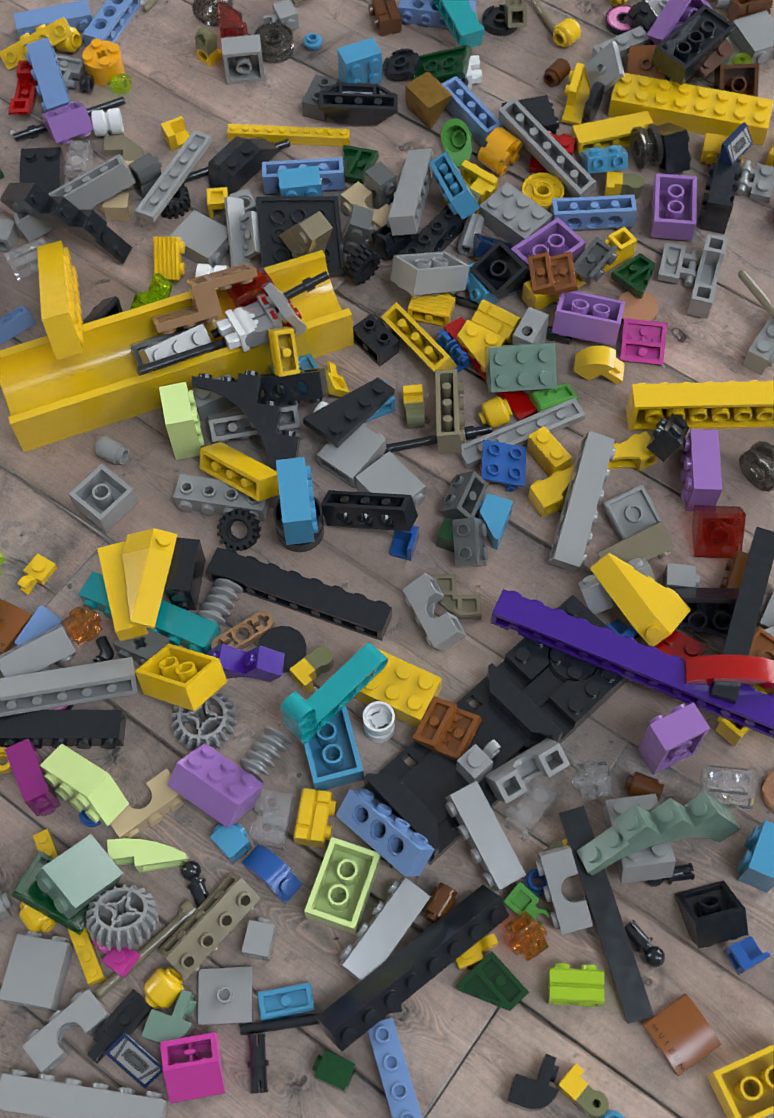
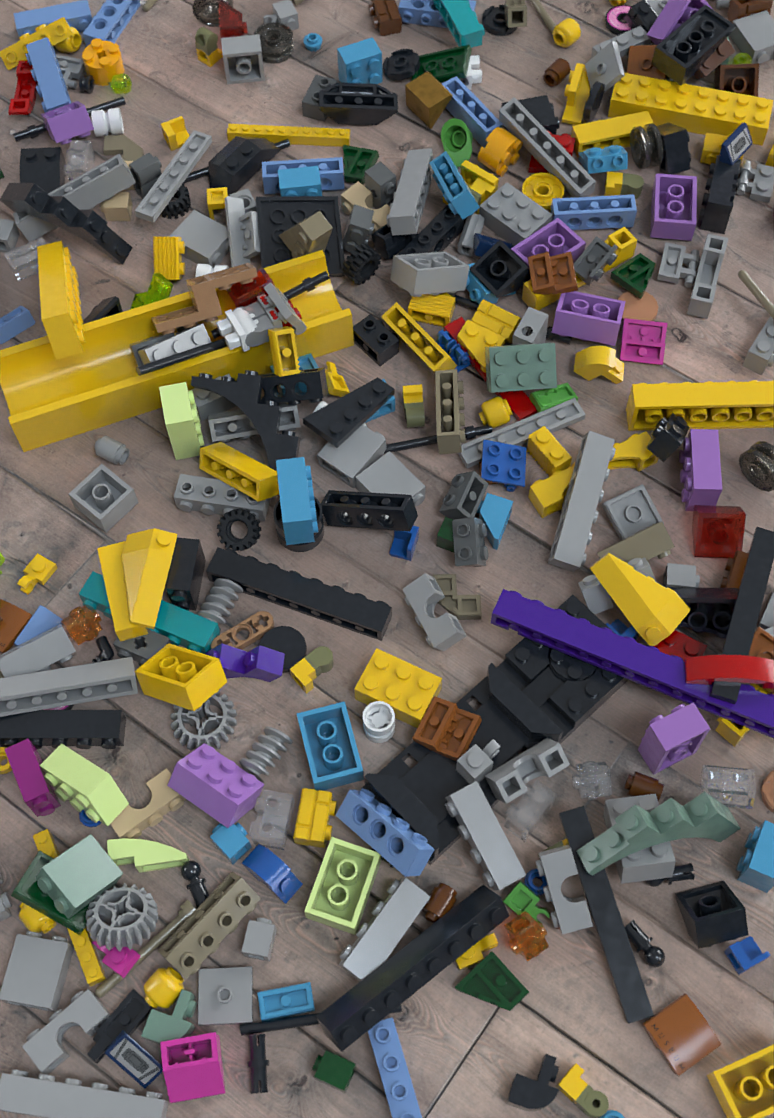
teal beam [280,643,389,744] -> none
lime brick [547,963,605,1007] -> none

